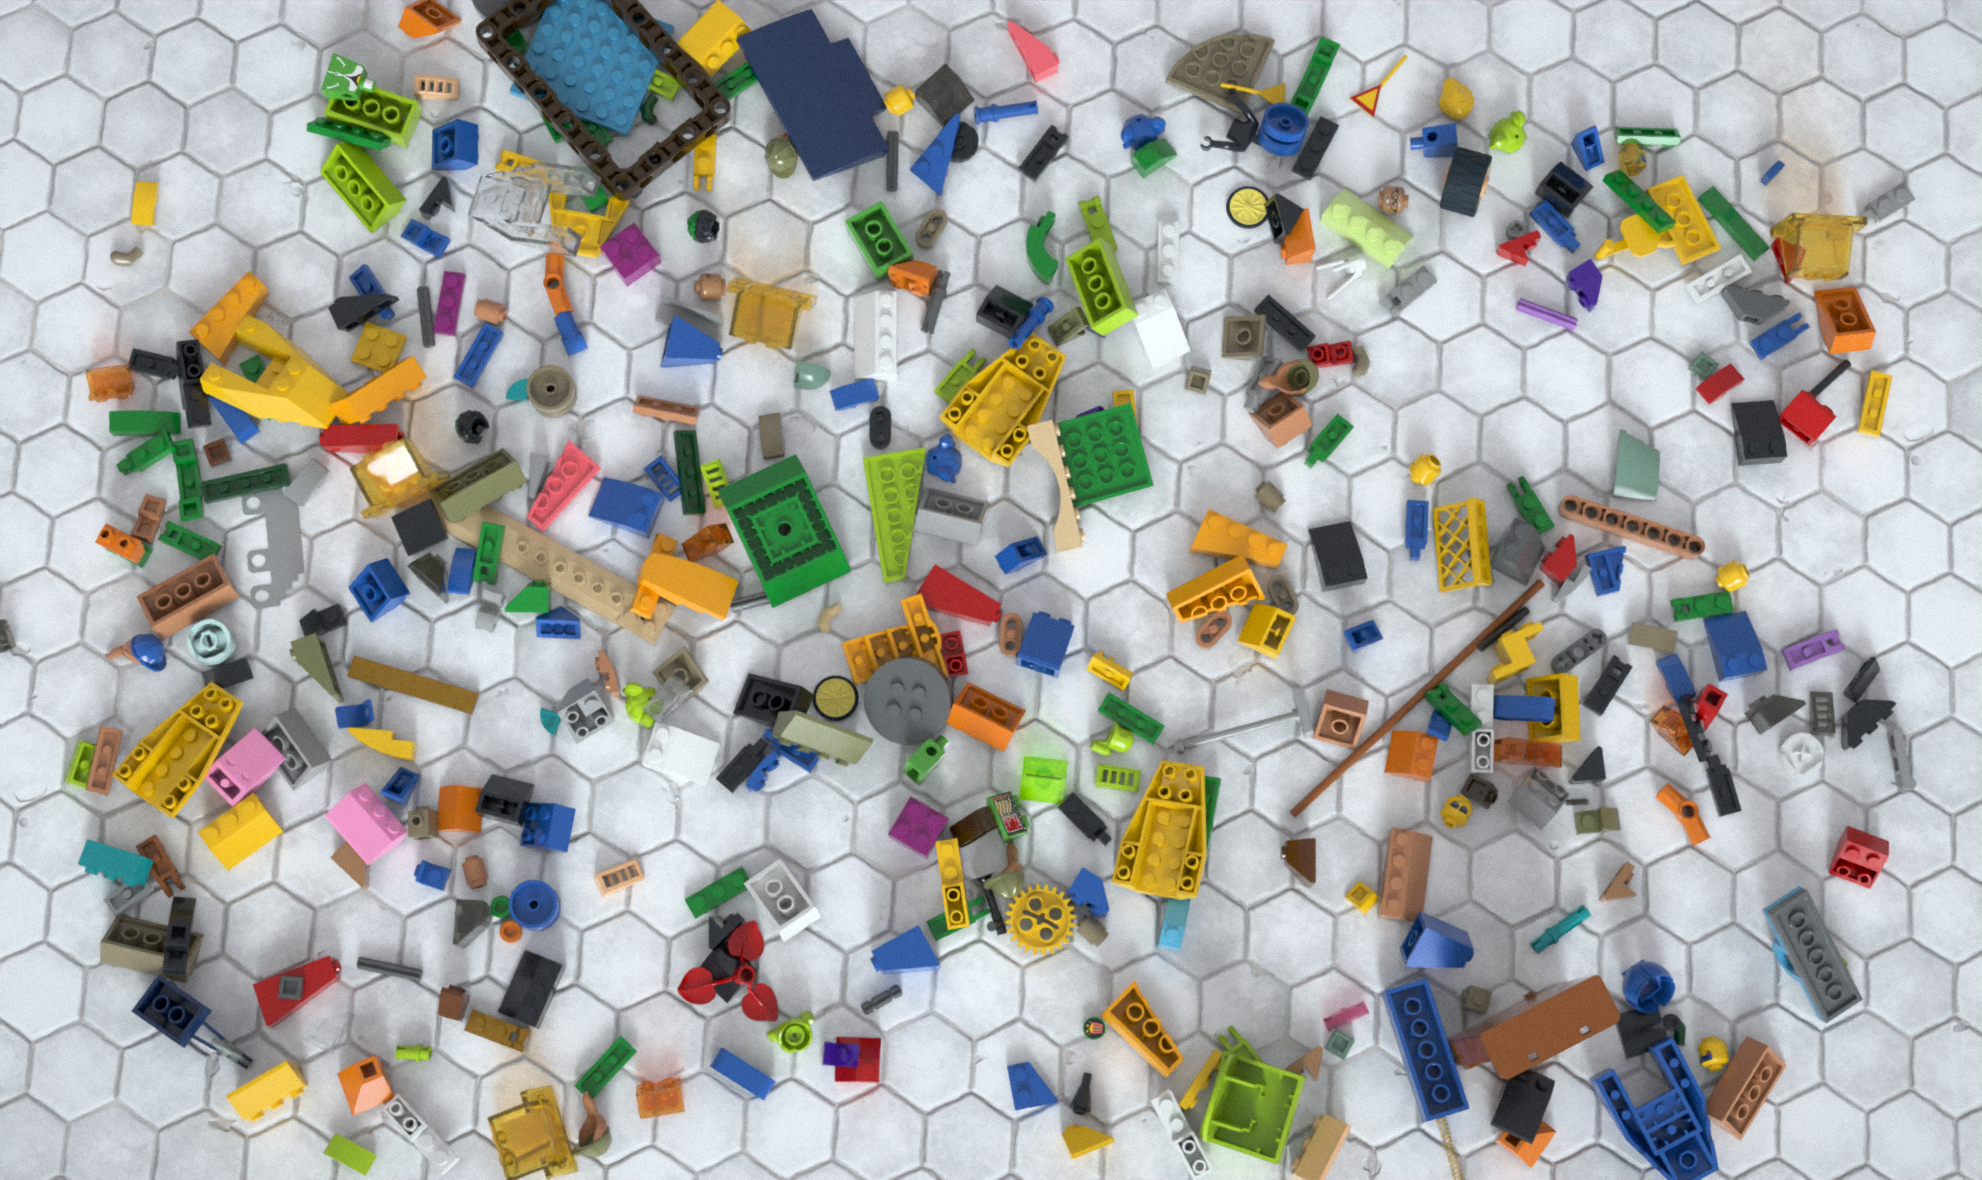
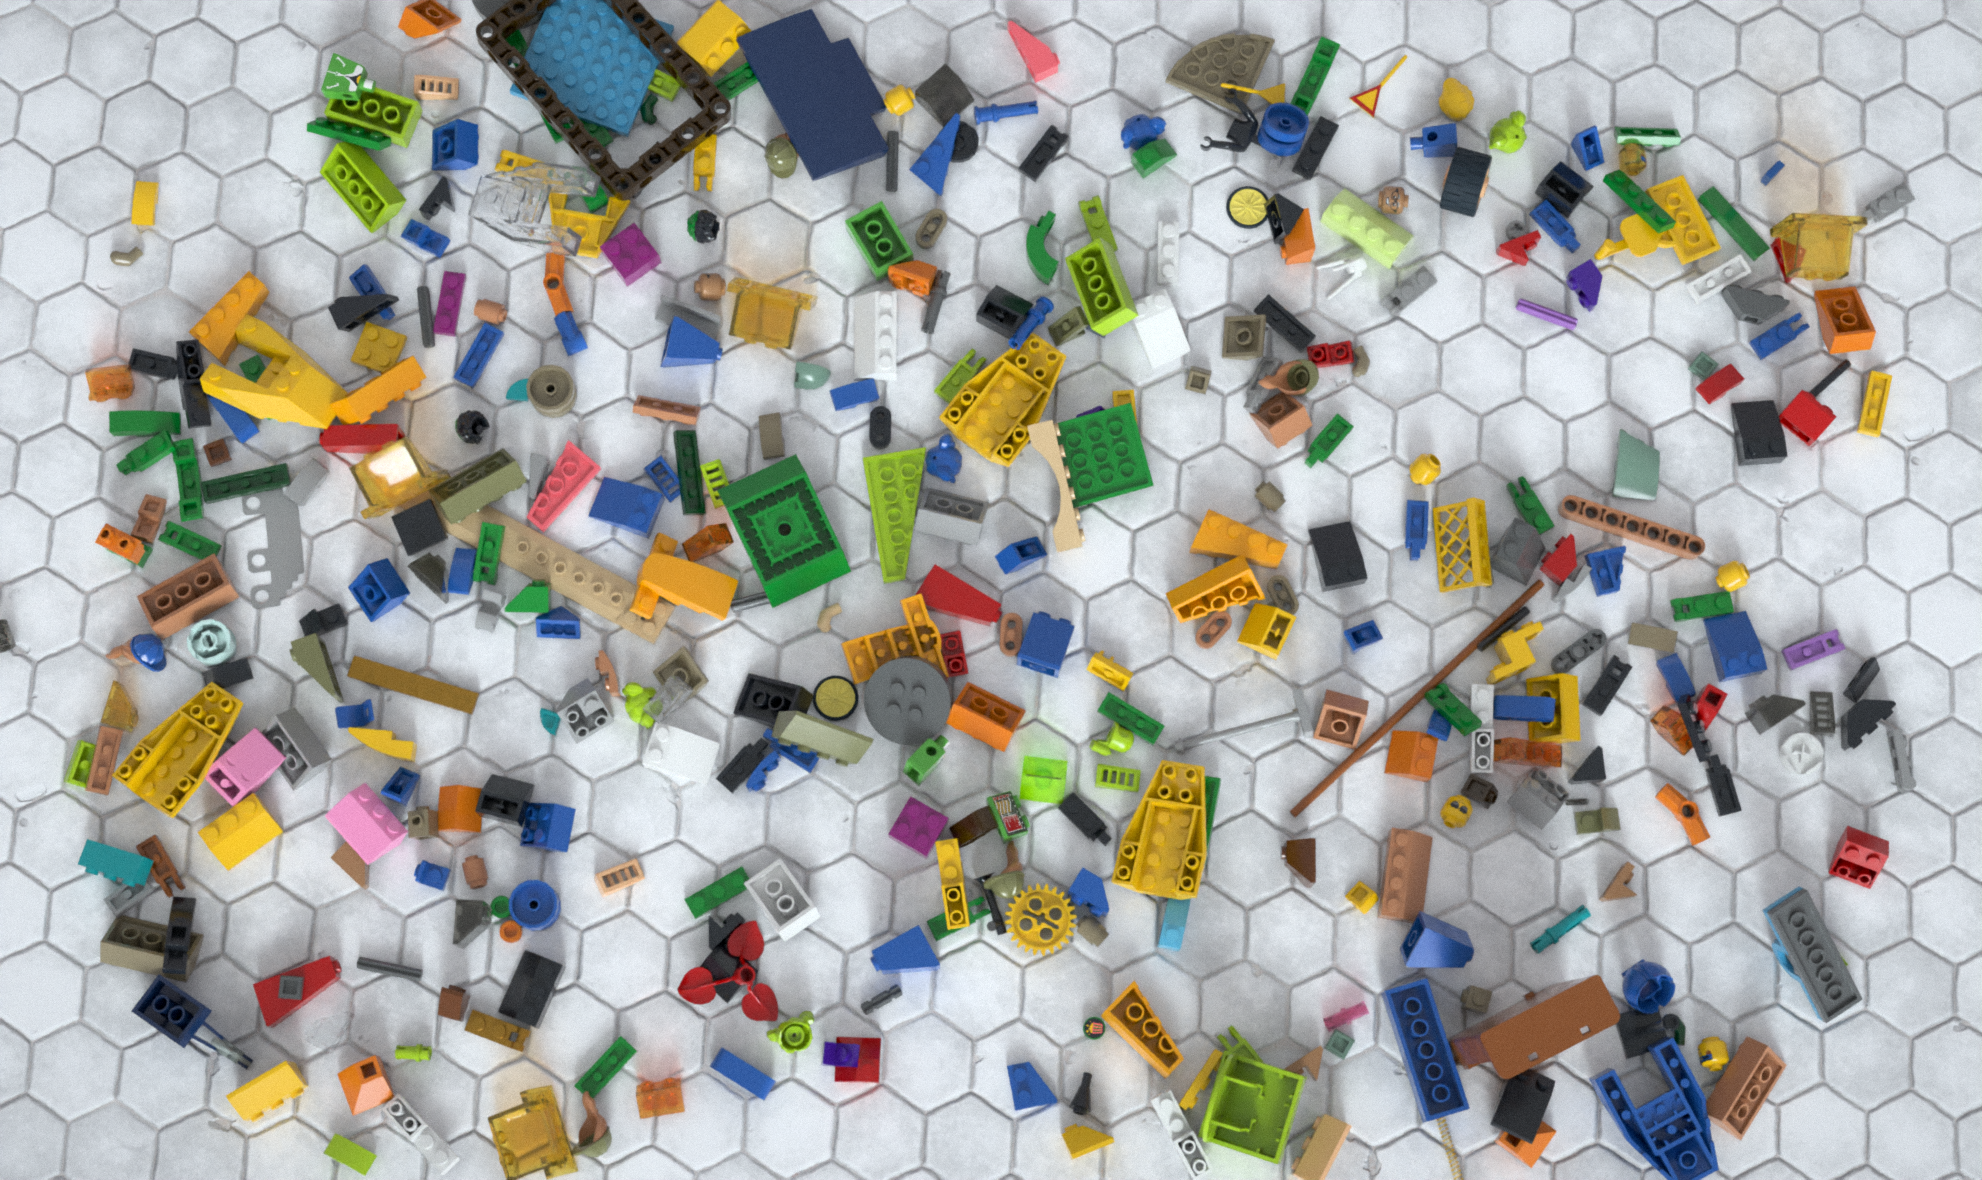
none -> clear yellow slope [101,680,139,732]

